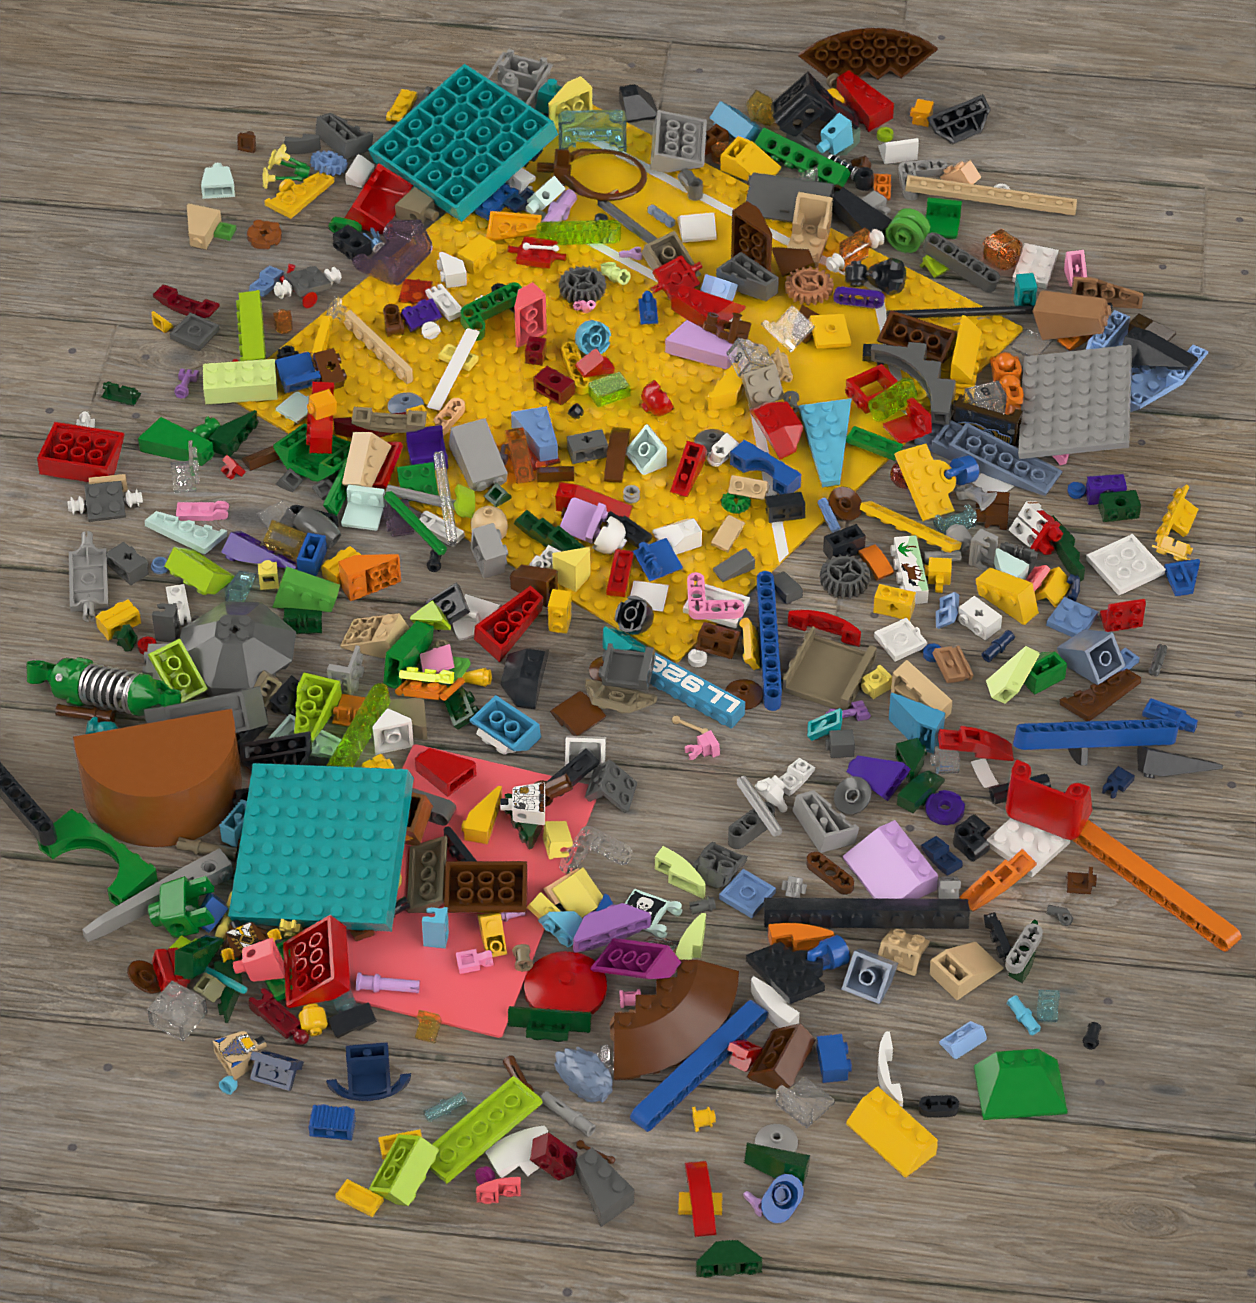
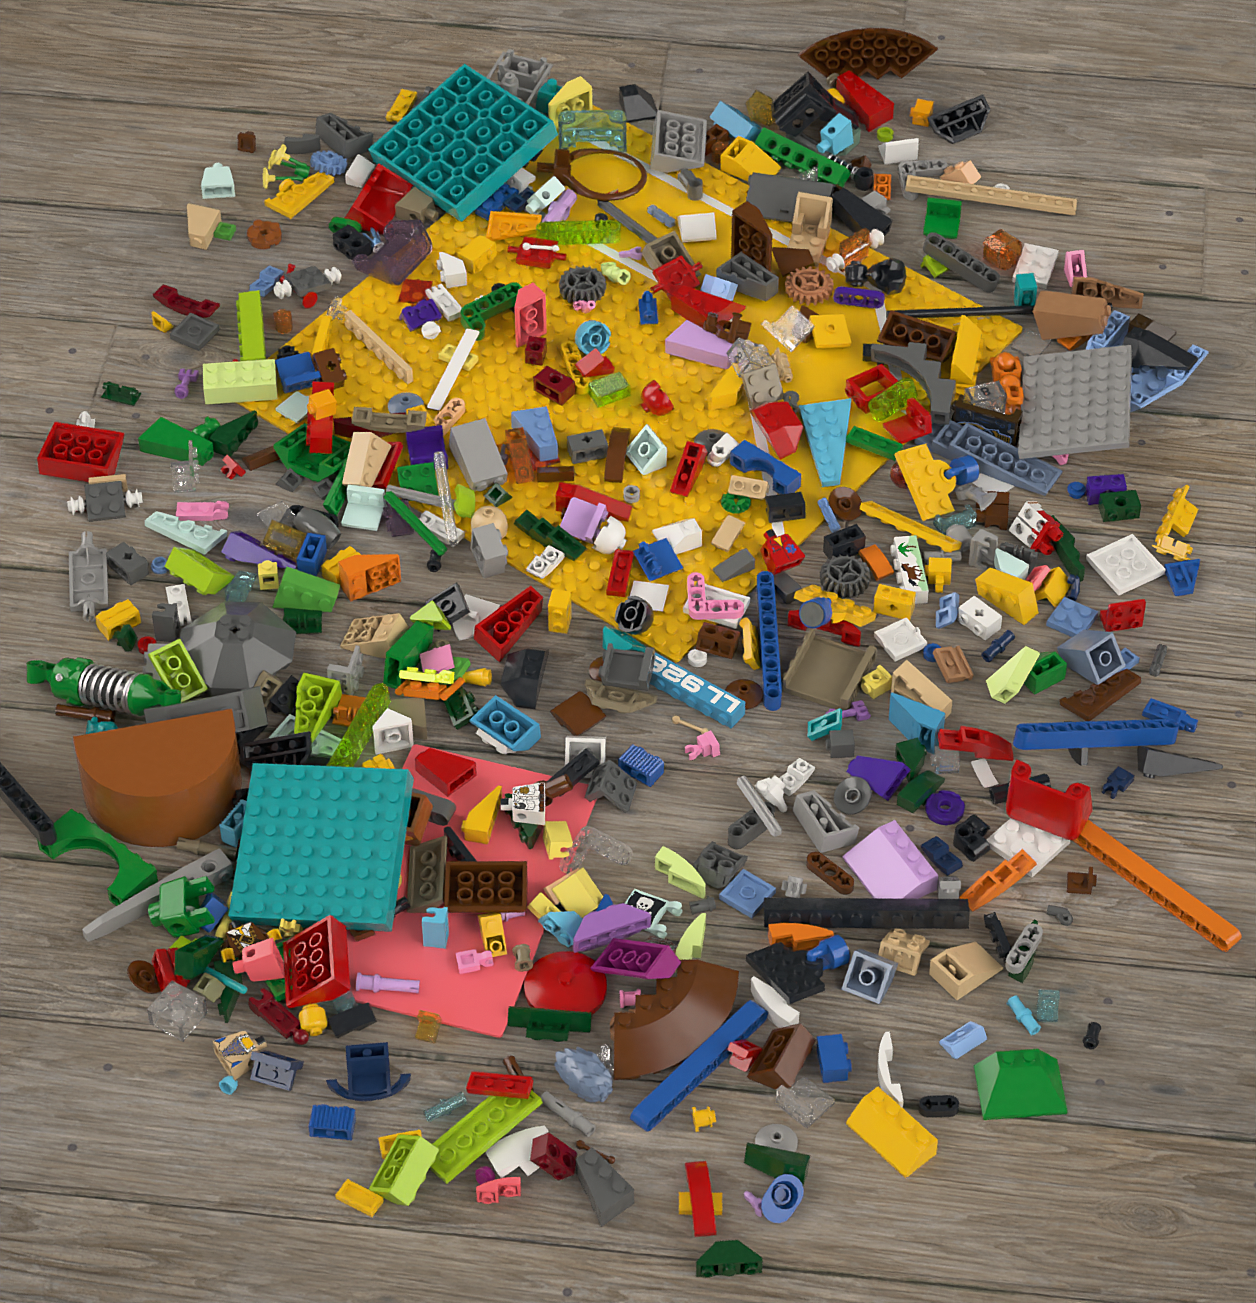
reddish brown piece [383,304,405,337] -> none
reddish brown slope [510,565,558,608] -> none
light yellow slope [552,547,590,592] -> none
black hinge [568,403,584,419] -> none
black hinge [605,511,652,549] -> none
bright green wheel [886,208,930,253] -> none
none -> red plate [466,1071,534,1099]
none -> blue brick [618,744,664,787]
none -> red torso [761,529,806,575]
none -> yellow plate [794,584,877,628]

